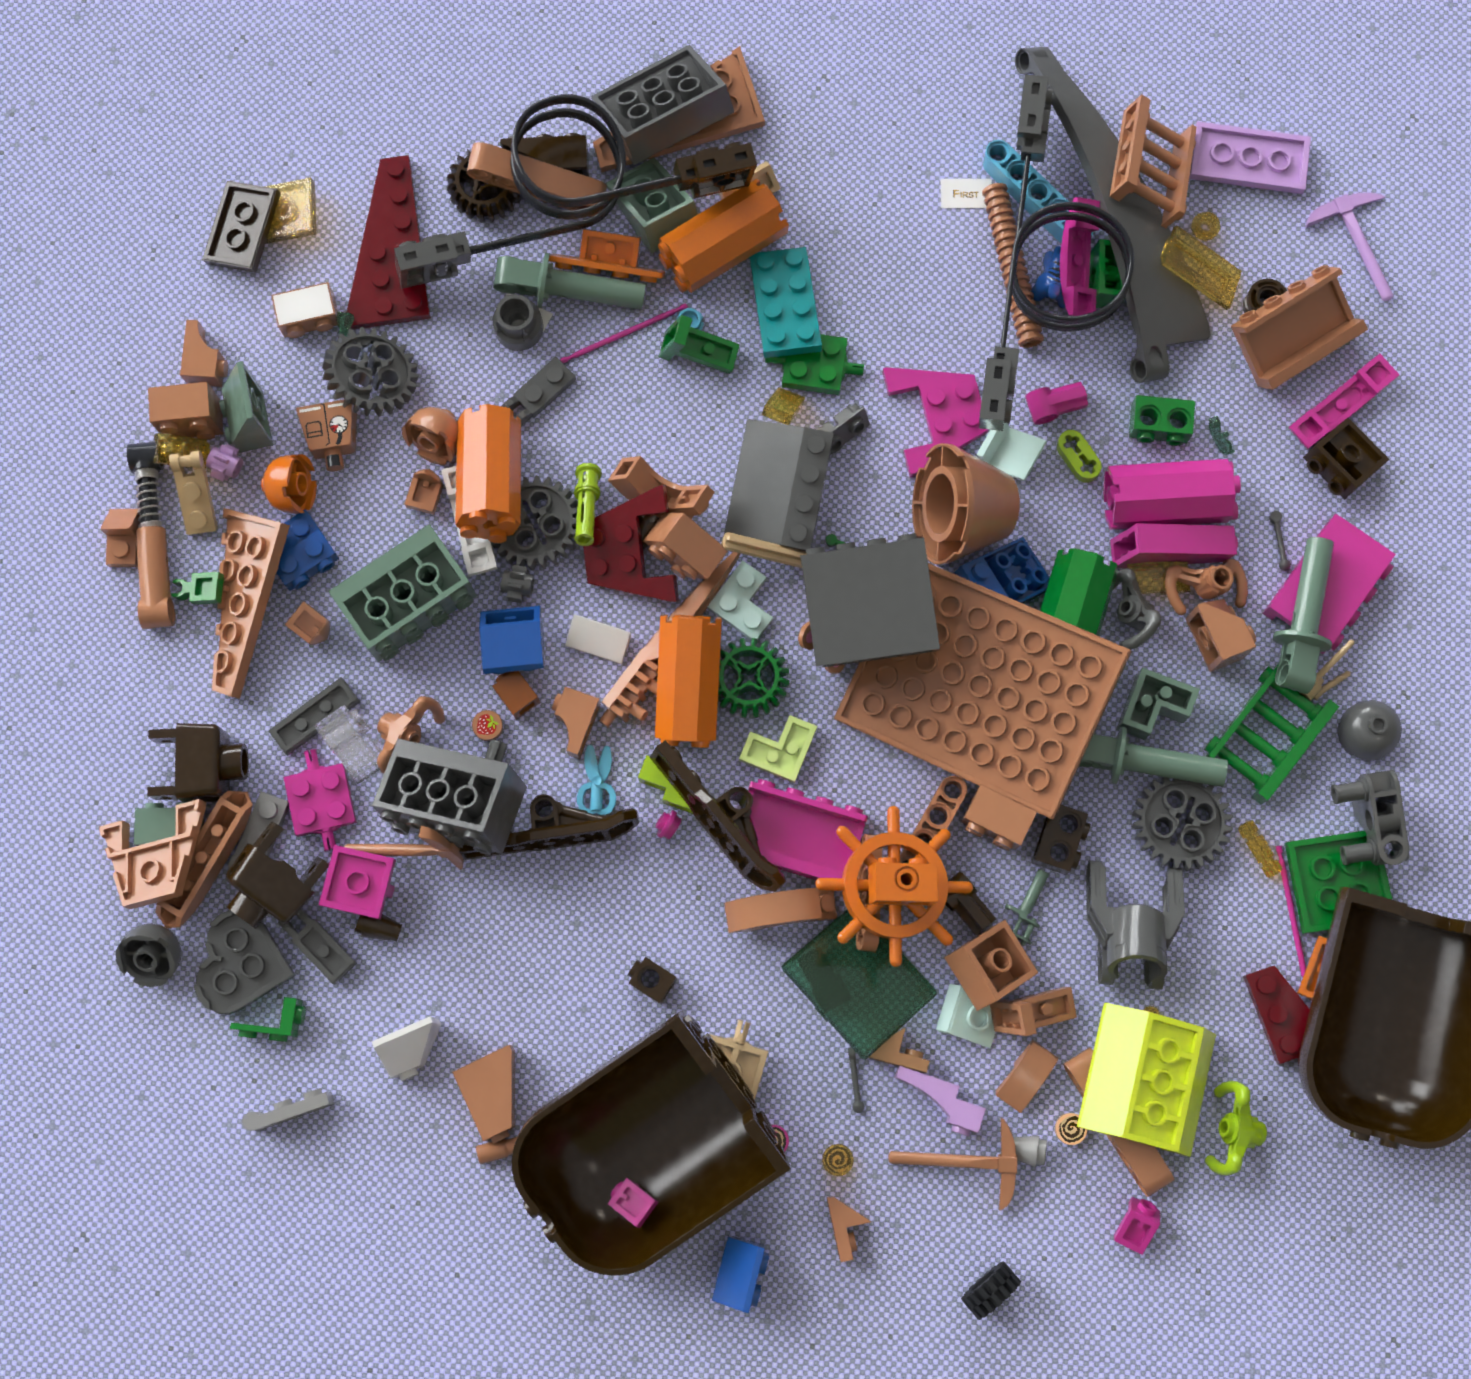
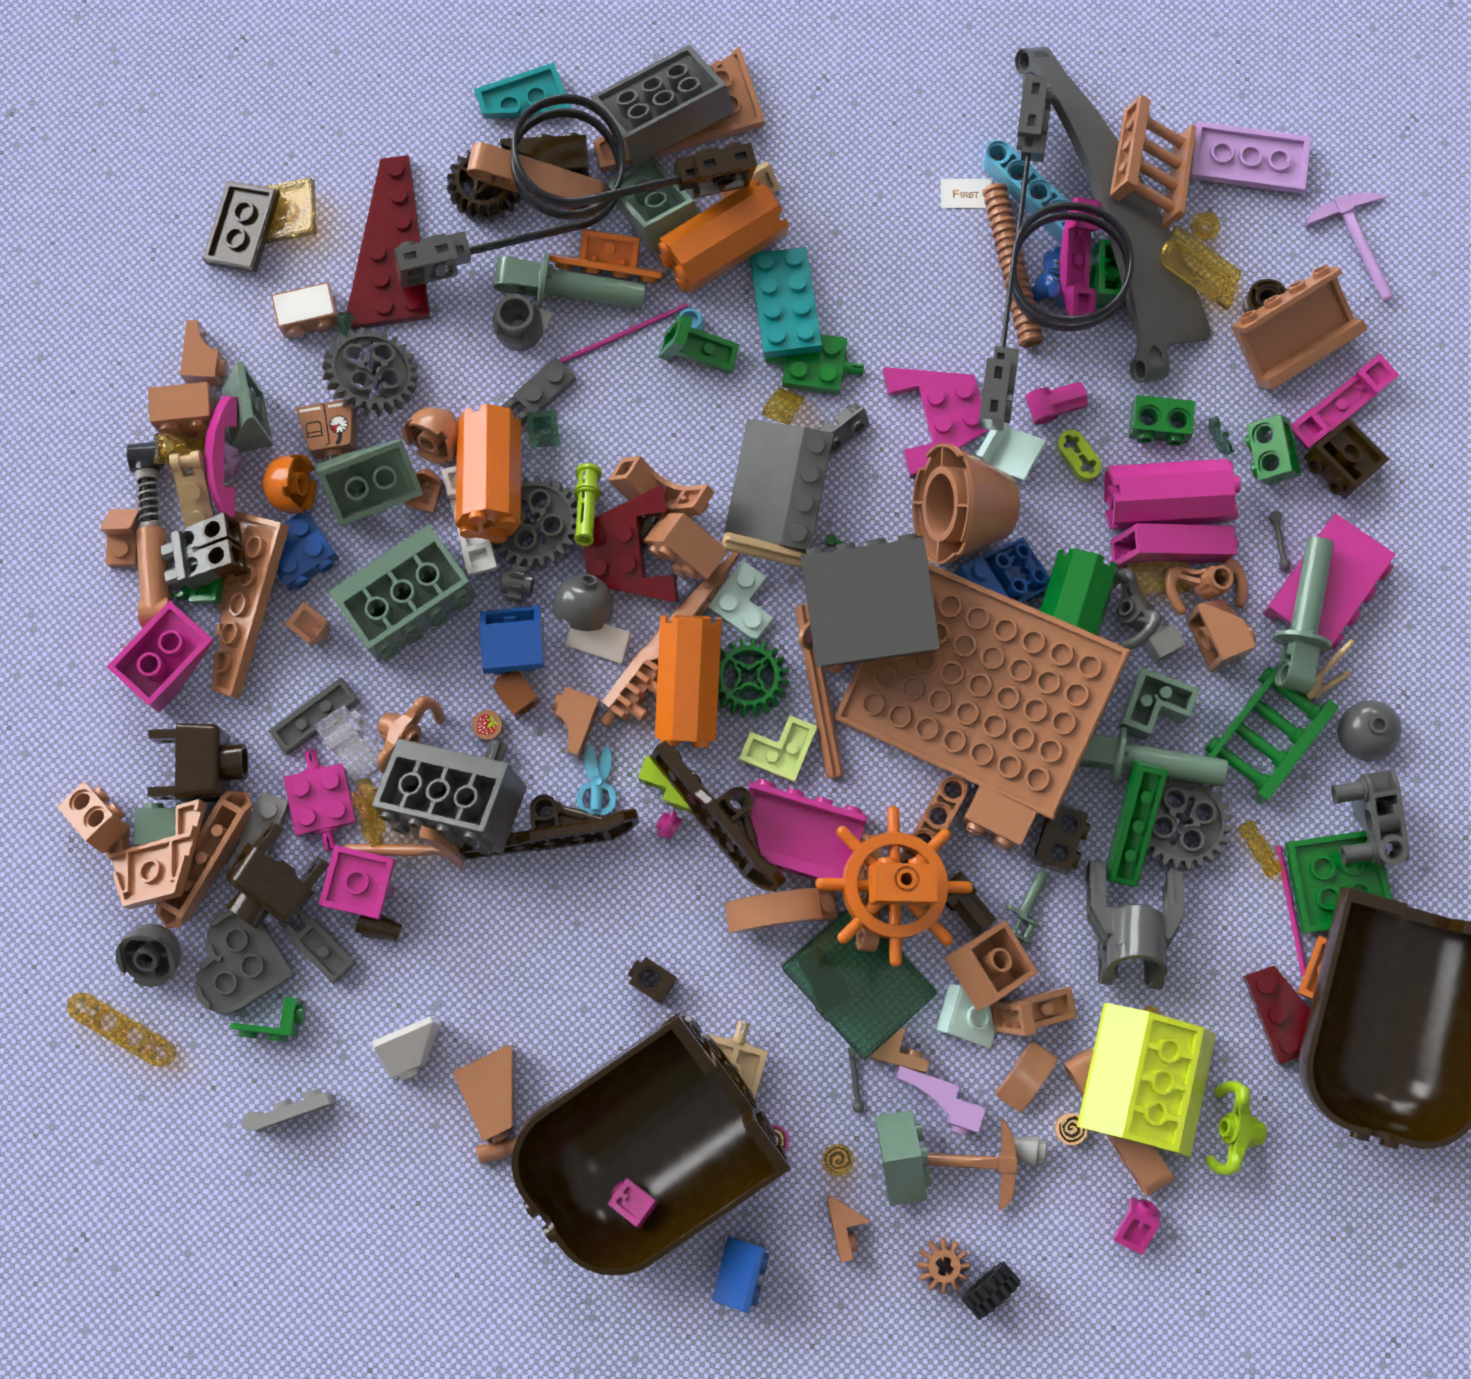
none -> nougat brick [58,781,130,854]
none -> clear yellow beam [67,993,177,1067]
none -> dark pink slope [106,600,214,713]
none -> hips [161,512,247,591]
none -> dark pink slope [204,396,237,517]
none -> sand green slope [316,439,424,527]
none -> clear yellow plate [351,778,386,847]
none -> teal wing [474,62,571,119]
none -> clear green plate [527,410,560,448]
none -> dark grey cylinder [553,574,613,631]
none -> nougat axle [795,604,843,779]
none -> sand green brick [875,1110,931,1206]
none -> nougat gear [916,1237,971,1294]
none -> green slope [1105,760,1169,887]
none -> light grey plate [1143,624,1186,664]
none -> green brick [1245,414,1302,485]

